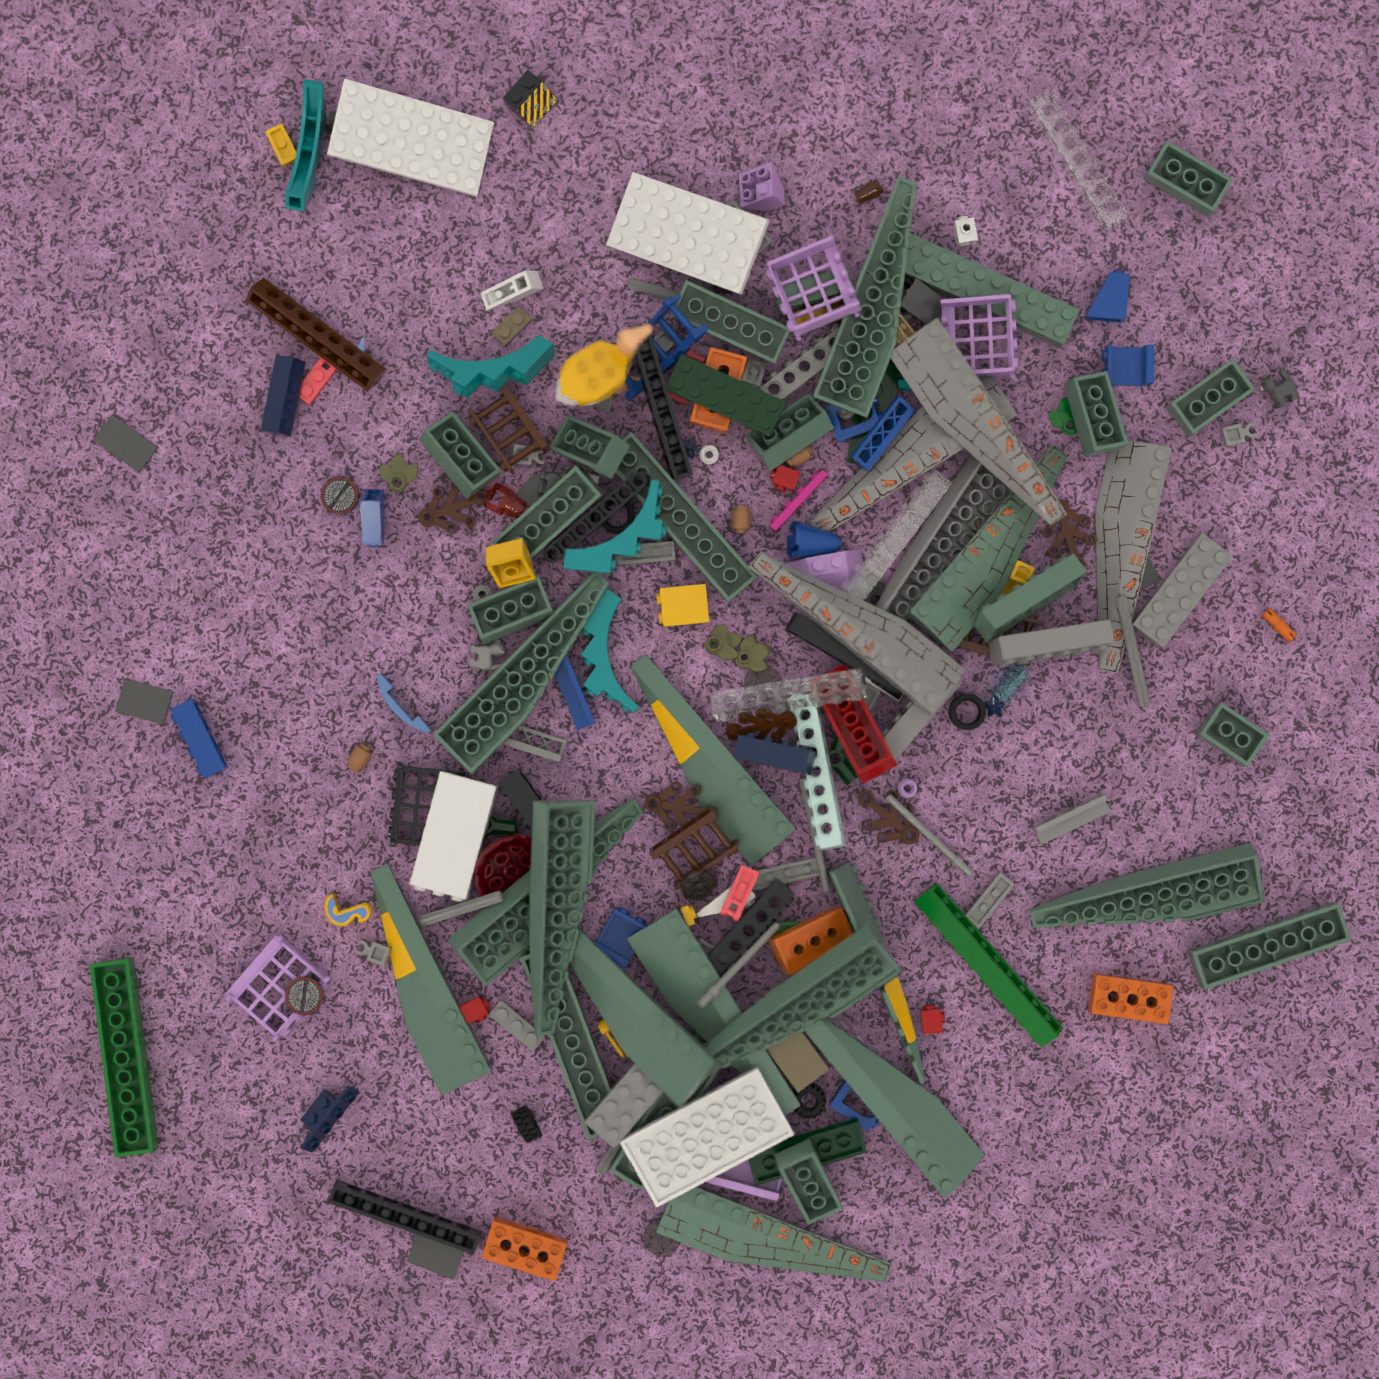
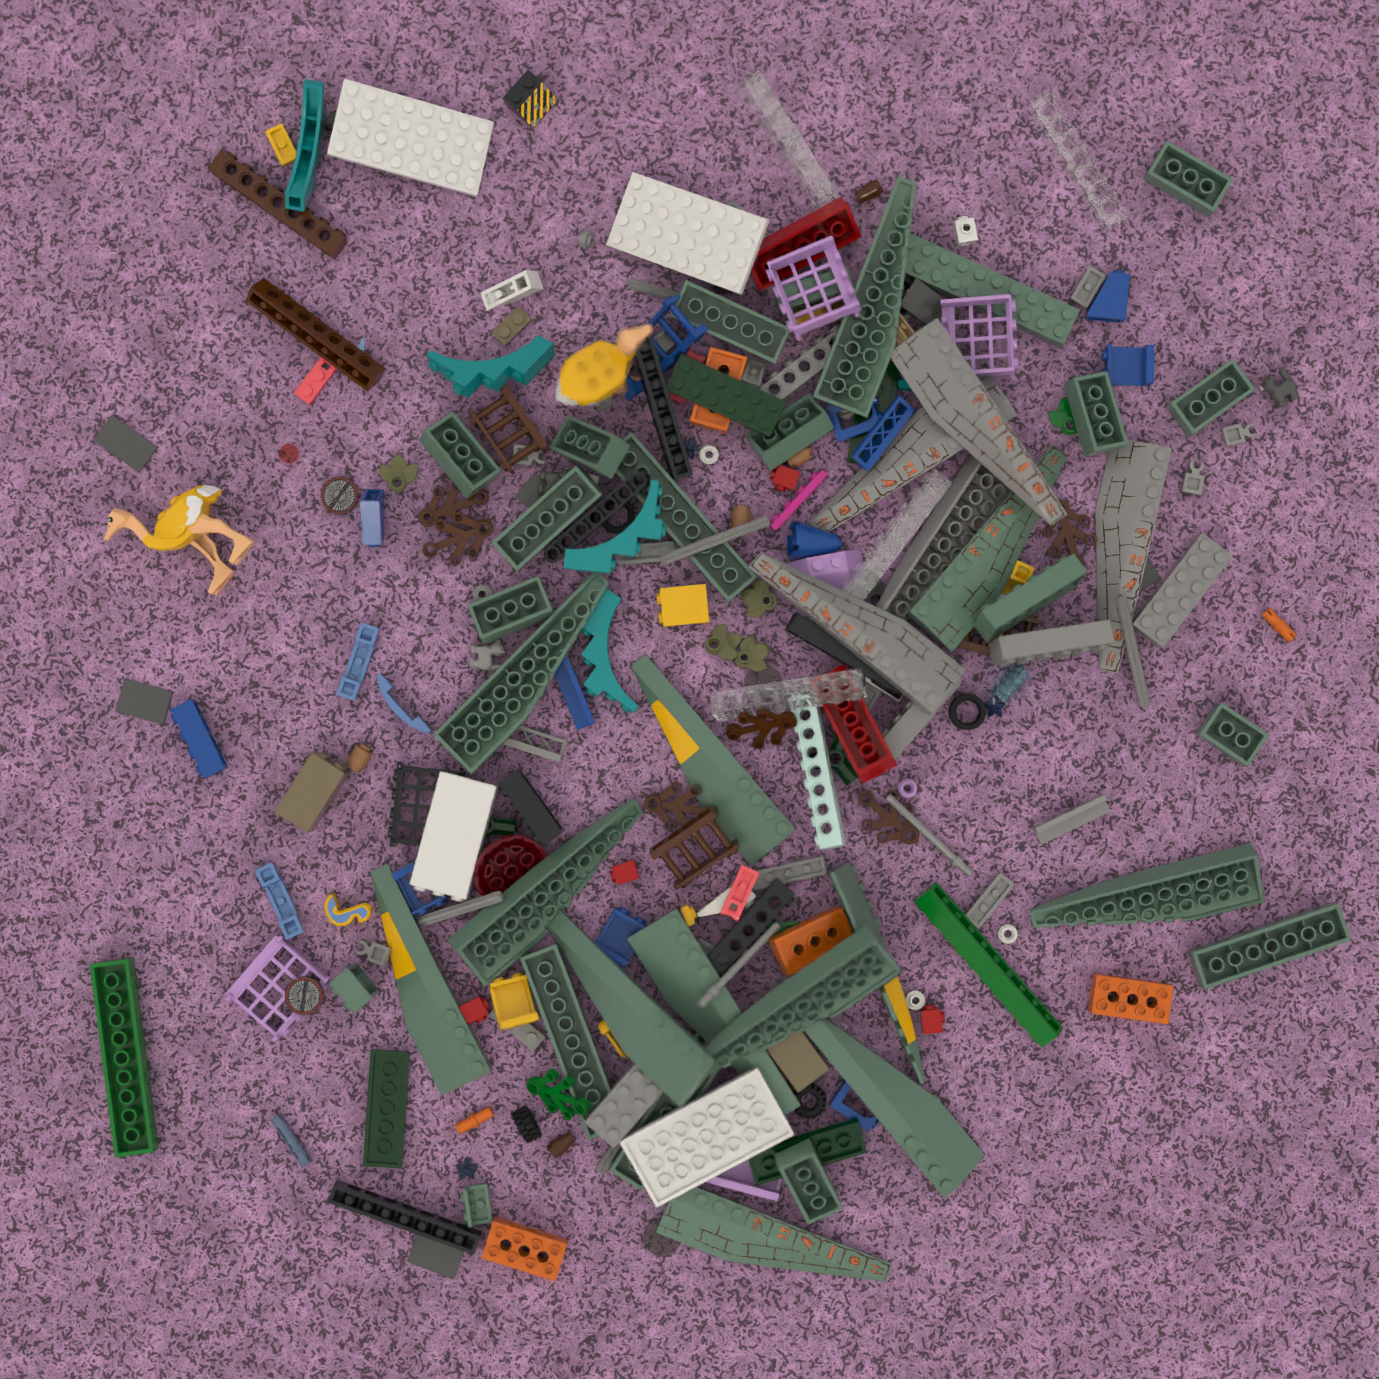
dark blue brick [261,355,305,437] -> none
dark blue bracket [300,1086,359,1152] -> none
clear red piece [484,483,527,519] -> none
yellow slope [485,538,536,589] -> none
sand green wedge [529,800,595,1036] -> none
clear smoke tile [680,869,718,901] -> none
dark blue brick [733,733,816,775] -> none
lavender slope [739,162,785,211] -> none
light grey bar [799,778,831,892] -> none
none -> animal [104,485,256,596]
none -> reddish brown brick [208,150,348,260]
none -> medium blue slope [254,862,304,940]
none -> sand blue pin [270,1113,312,1168]
none -> dark tan brick [274,751,350,832]
none -> clear red tile [279,444,299,464]
none -> sand green brick [329,962,381,1013]
none -> medium blue slope [336,622,380,701]
none -> dark green plate [363,1049,410,1169]
none -> blue panel [392,861,448,916]
none -> reddish brown plant [423,511,493,566]
none -> orange pin [455,1106,494,1134]
none -> dark blue plant [455,1157,479,1179]
none -> sand green bracket [460,1182,493,1228]
none -> yellow panel [488,973,539,1031]
none -> green plant [526,1069,591,1120]
none -> reddish brown cone [546,1132,576,1159]
none -> light grey plate [579,231,594,250]
none -> red brick [609,859,640,885]
none -> light grey axle [660,516,770,565]
none -> clear brick [737,69,840,210]
none -> olive plate [740,580,777,618]
none -> red brick [750,197,861,291]
none -> white plate [906,990,925,1010]
none -> white plate [998,924,1018,944]
none -> light grey plate [1070,266,1106,309]
none -> light grey plate [1181,460,1205,496]

